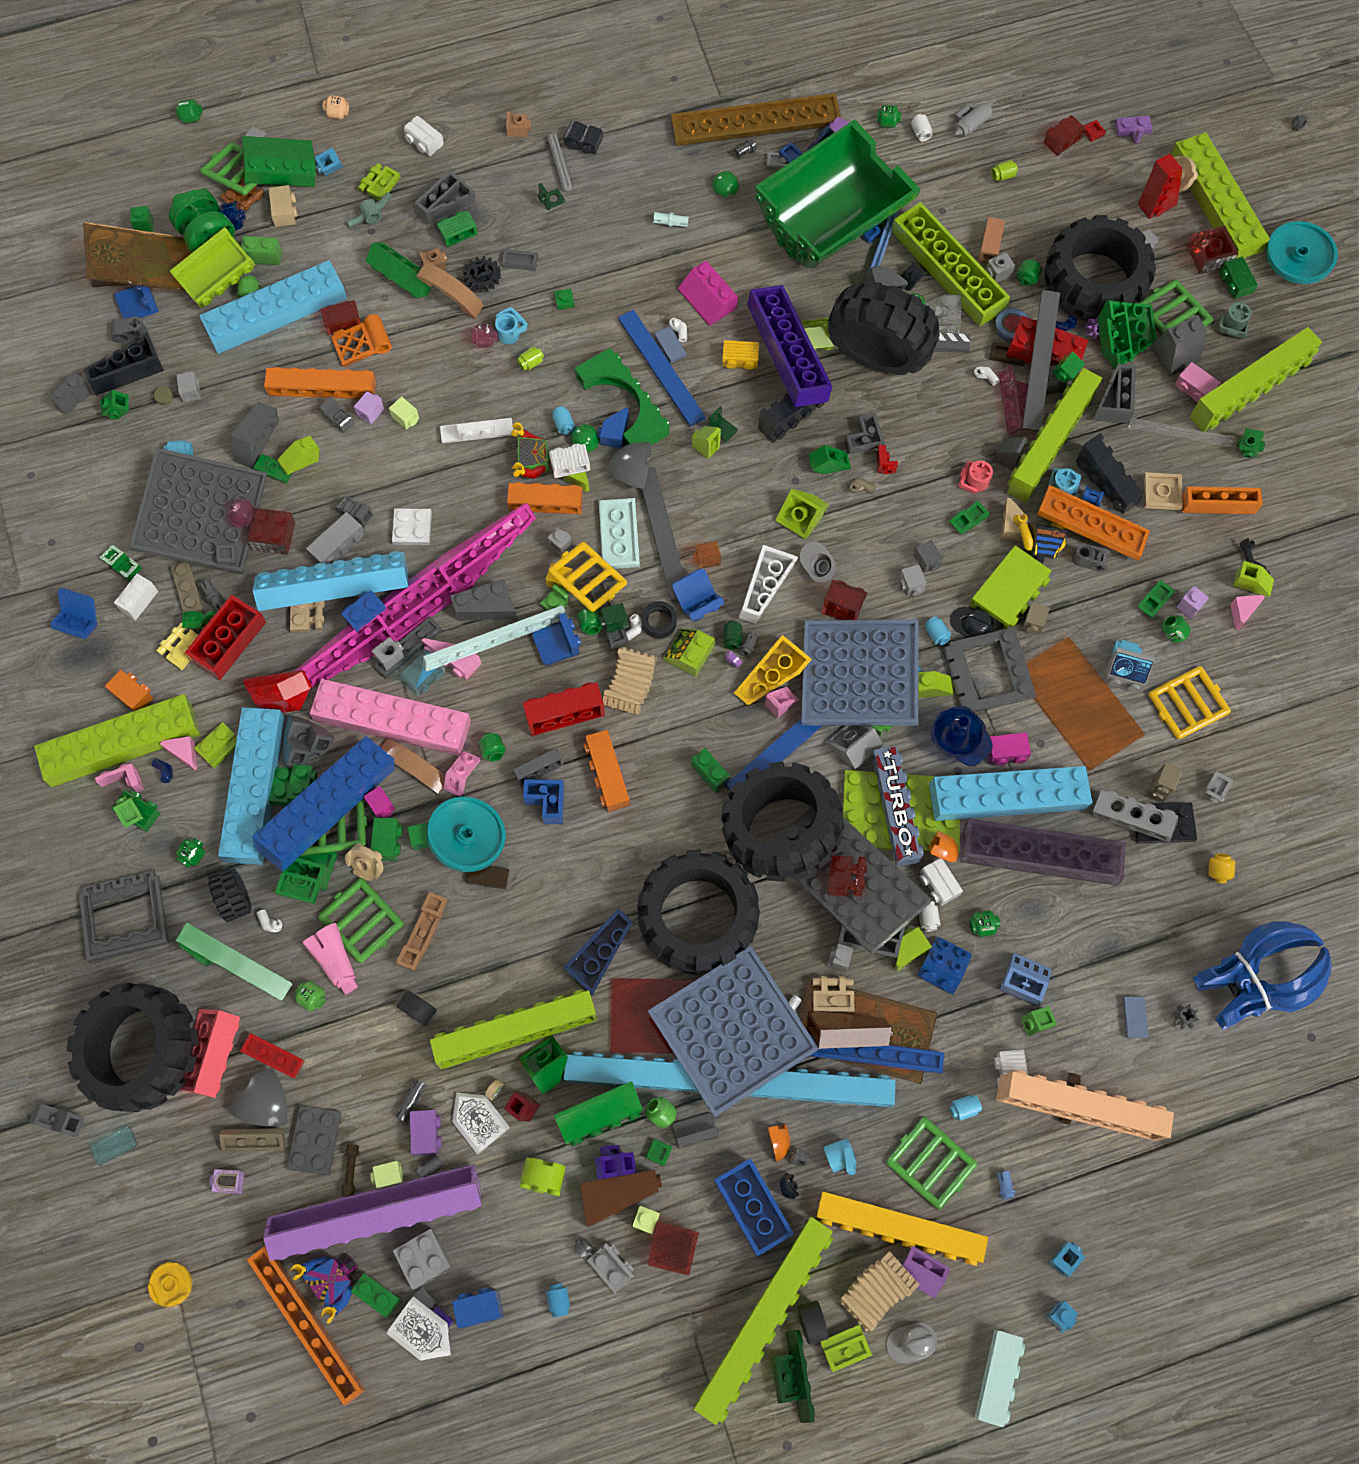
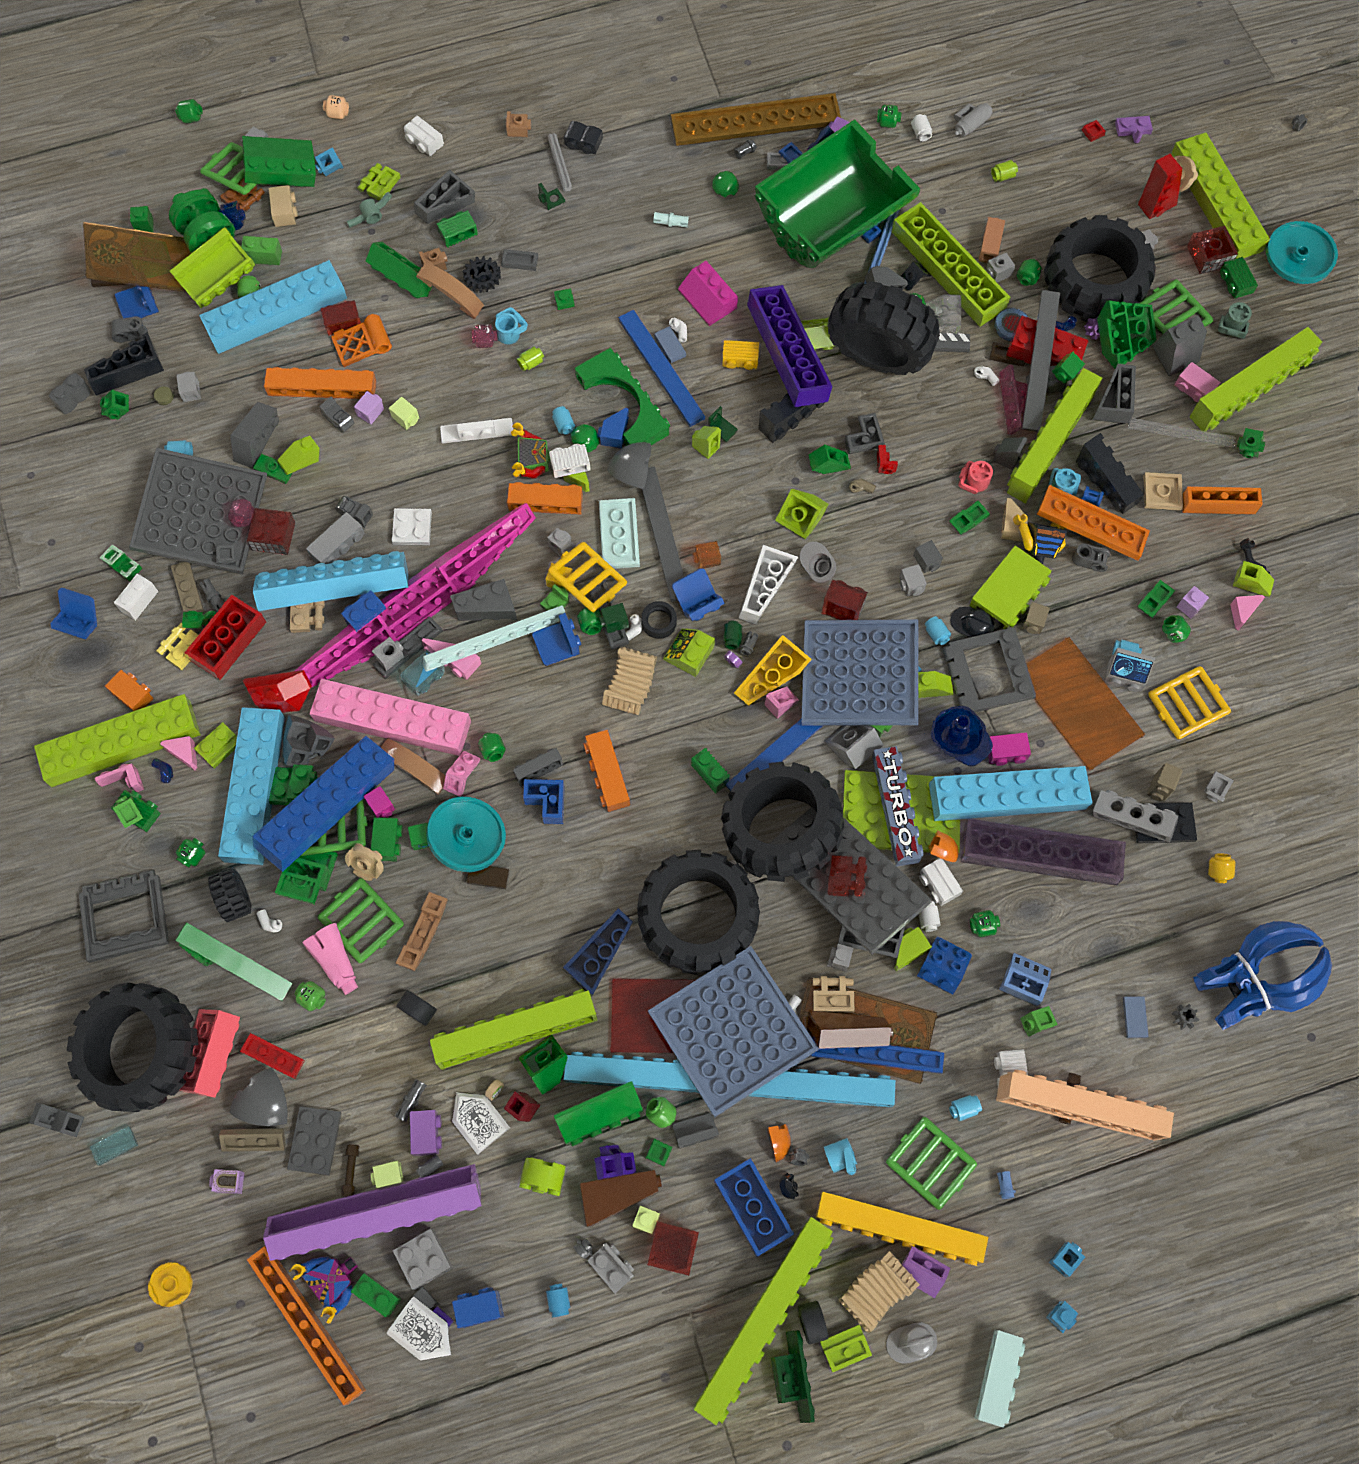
red brick [523,682,605,737] -> none
clear red brick [1044,115,1085,156] -> none

